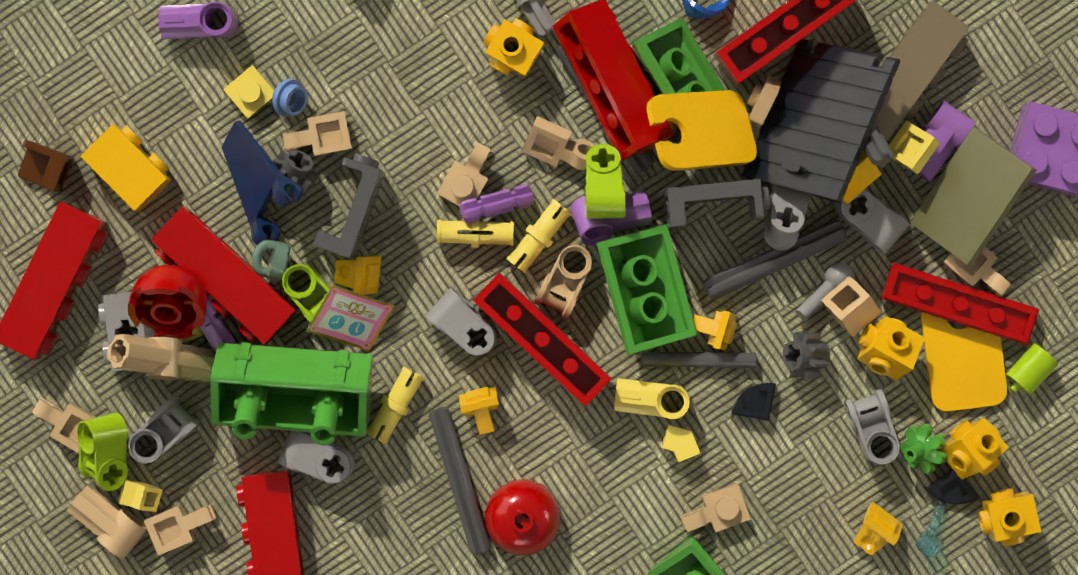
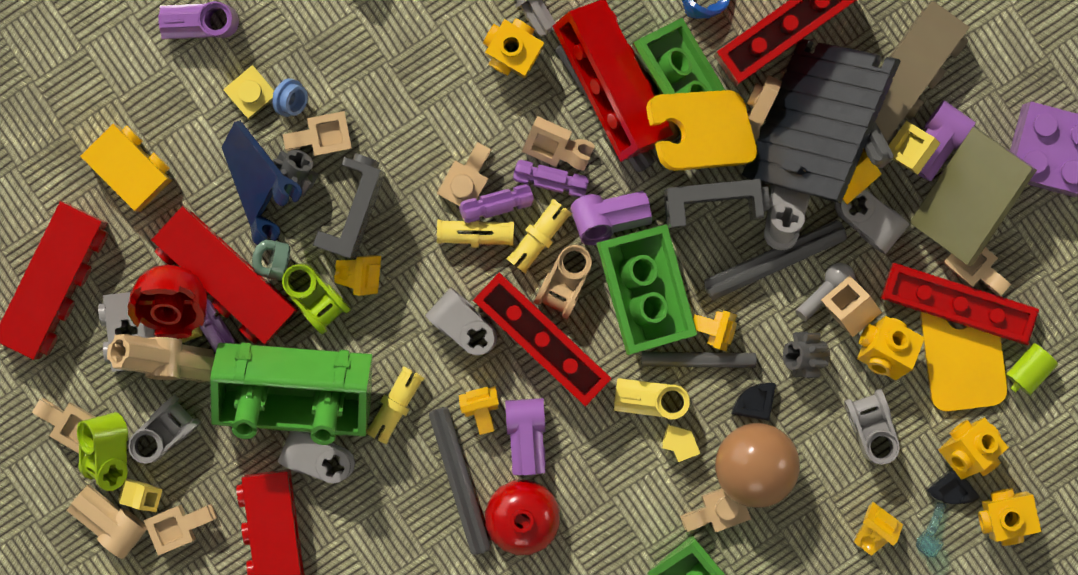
reddish brown panel [18,139,74,193] -> none
sticker [306,285,395,351] -> none
lime piece [585,144,626,219] -> none
bright green plant [900,423,947,473] -> none
none -> medium lavender piece [505,398,546,475]
none -> medium lavender axle [513,160,588,198]
none -> medium nougat piece [715,423,800,508]

